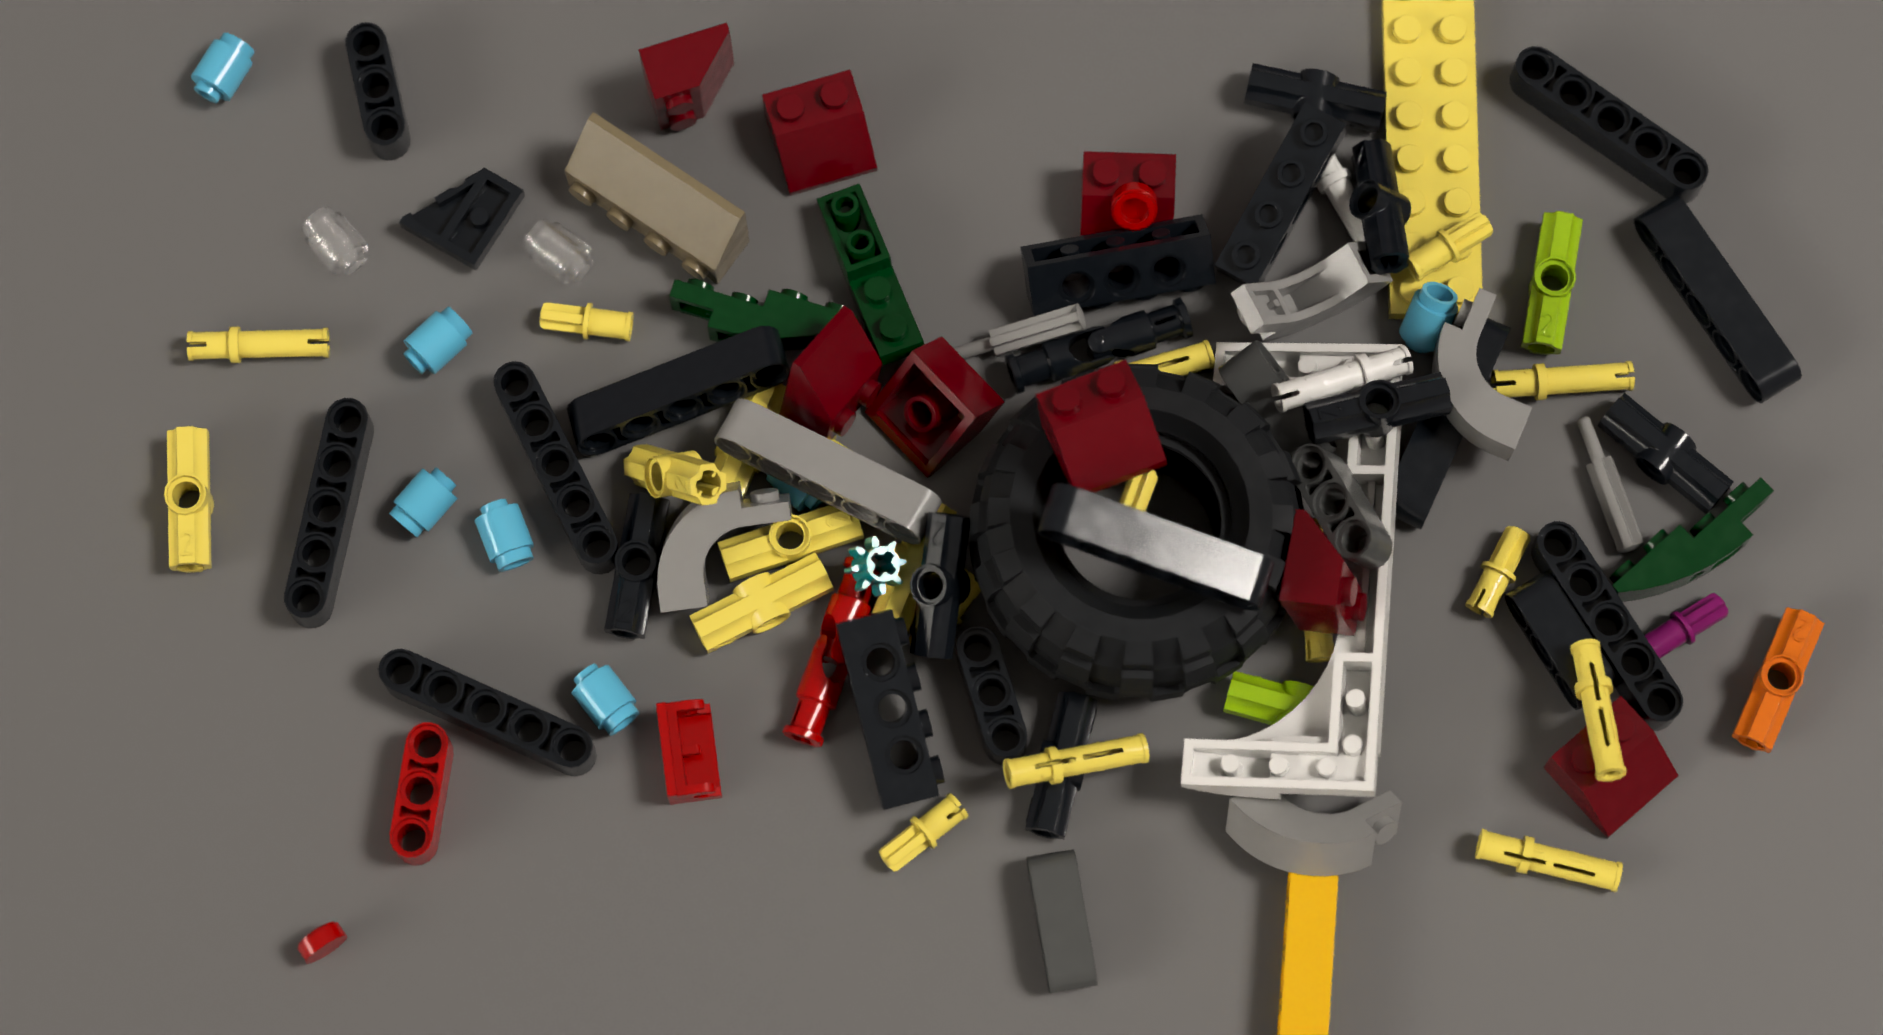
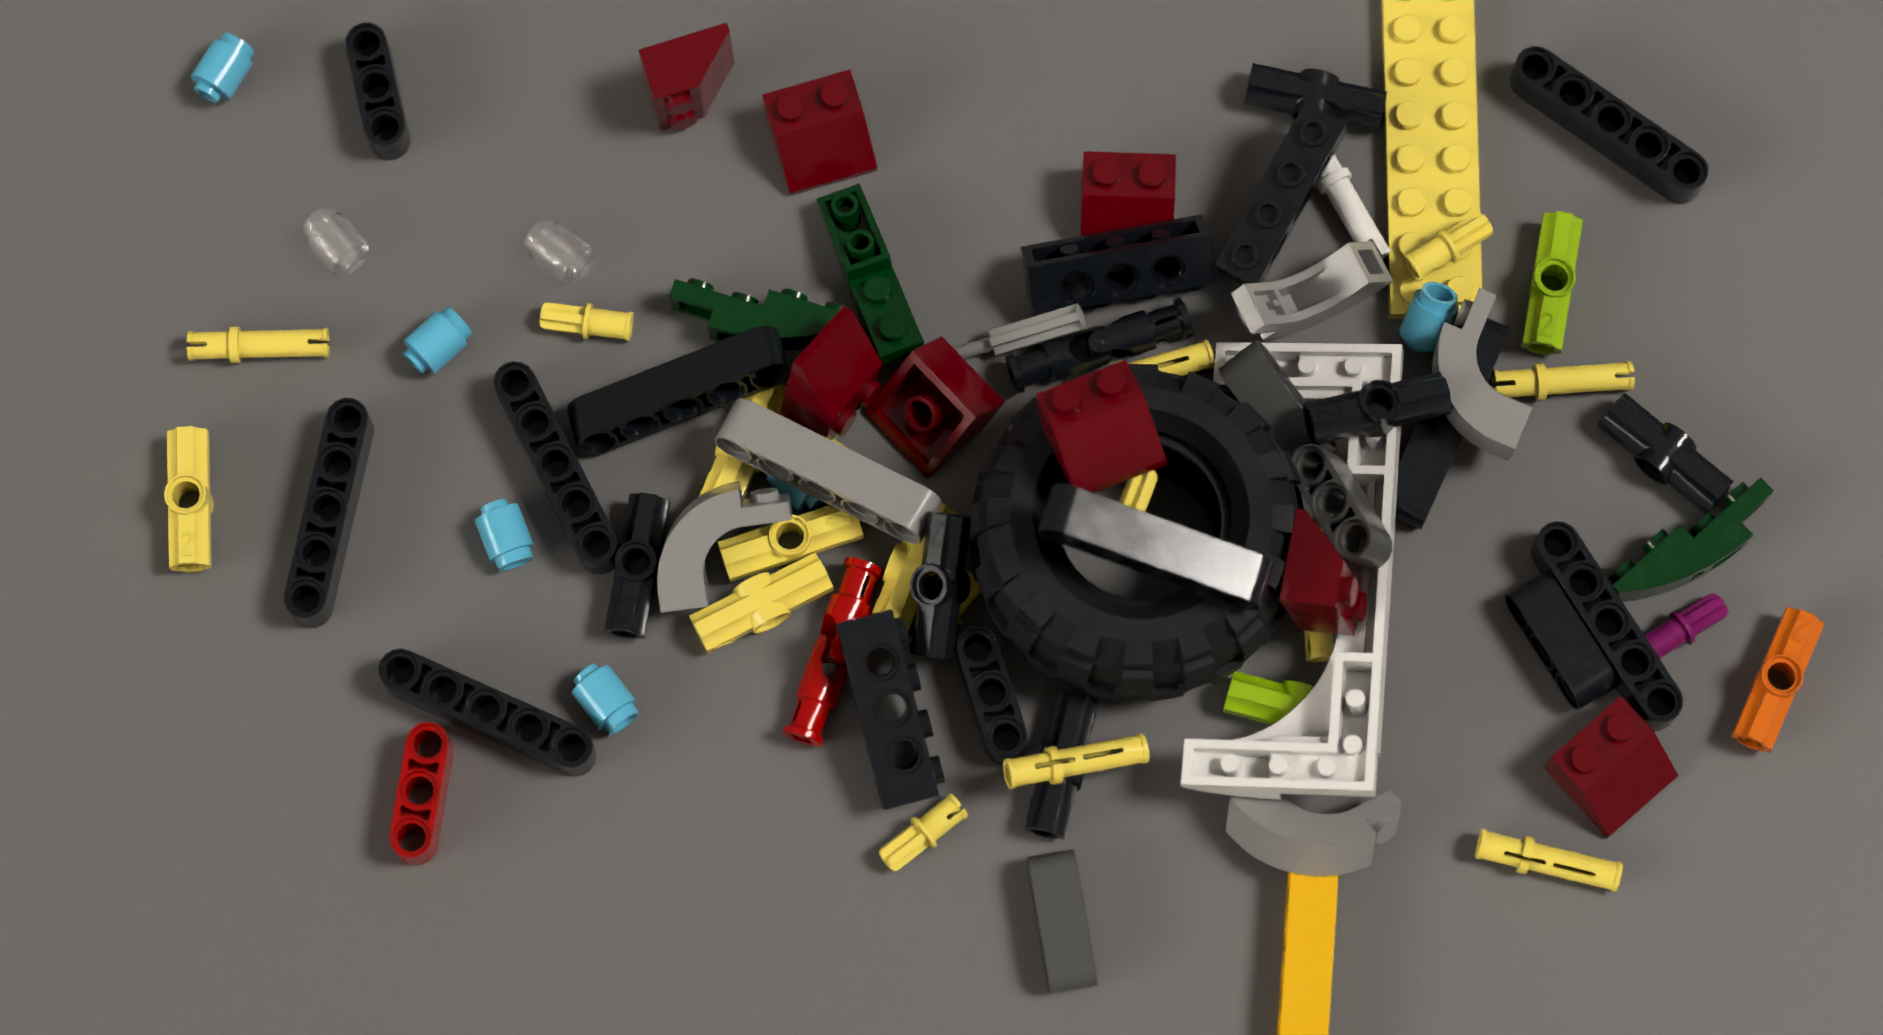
red tile [297,921,347,964] -> none
medium azure brick [389,467,458,538] -> none
black wing [399,167,525,271] -> none
dark tan slope [565,112,749,284] -> none
light yellow piece [623,444,727,505] -> none
red hinge [656,699,722,805] -> none
teal gear [844,536,907,597] -> none
red tile [1111,182,1158,231] -> none
white pin [1271,345,1414,413] -> none
black piece [1349,138,1411,275] -> none
light yellow axle [1465,526,1530,618] -> none
light yellow pin [1570,639,1627,782] -> none
light grey axle [1577,416,1645,554] -> none
black beam [1634,194,1802,404] -> none

